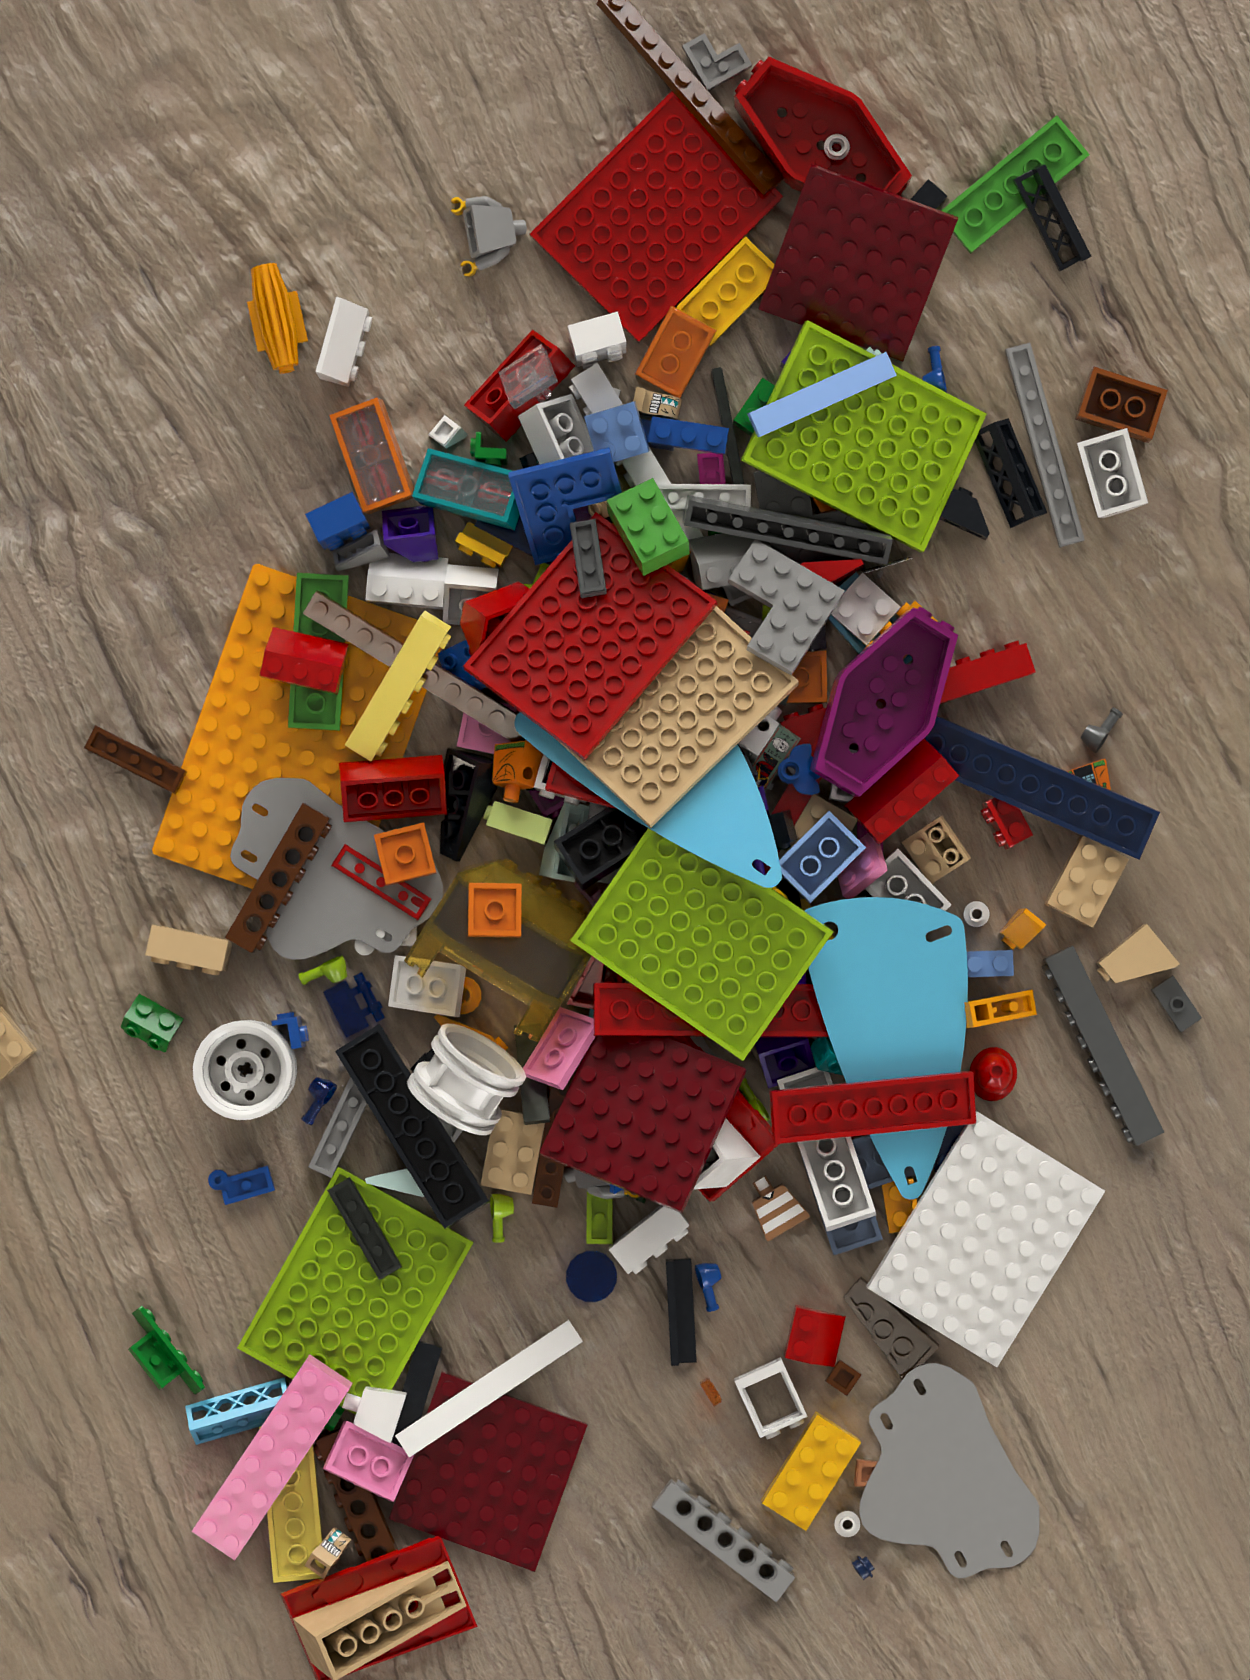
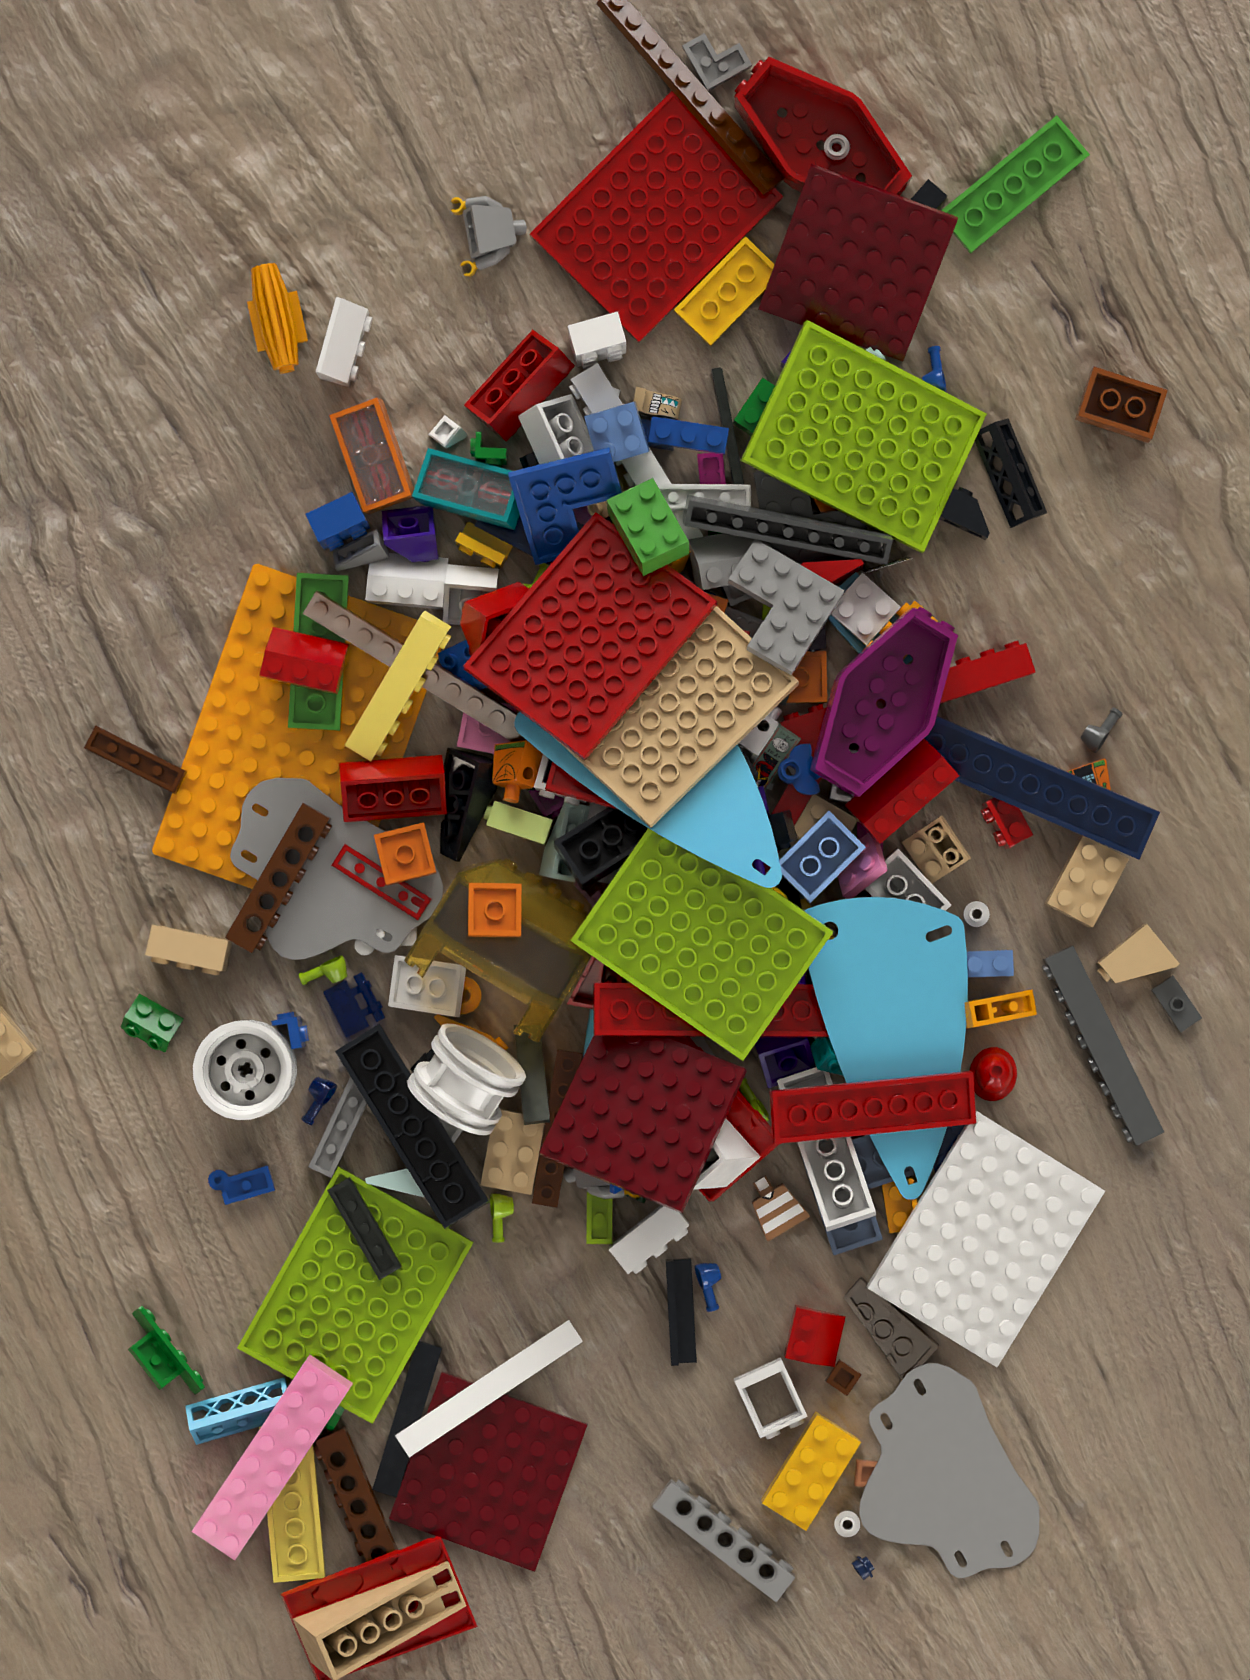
tan leg [305,1527,352,1579] -> none
bright pink plate [323,1421,414,1502] -> none
white torso [342,1387,407,1443] -> none
clear tile [498,344,558,409] -> none
bright pink plate [523,1007,596,1090] -> none
clear blue tile [566,1250,617,1302] -> none
dark grey tile [570,519,607,598] -> none
orange tile [635,306,717,399] -> none
clear orange tile [700,1377,722,1406] -> none
light blue tile [747,352,897,437] -> none
light orange slope [1000,908,1046,950] -> none
light grey tile [1005,343,1085,548] -> none
black fence [1013,164,1091,271] -> none
white slope [1077,428,1148,518] -> none

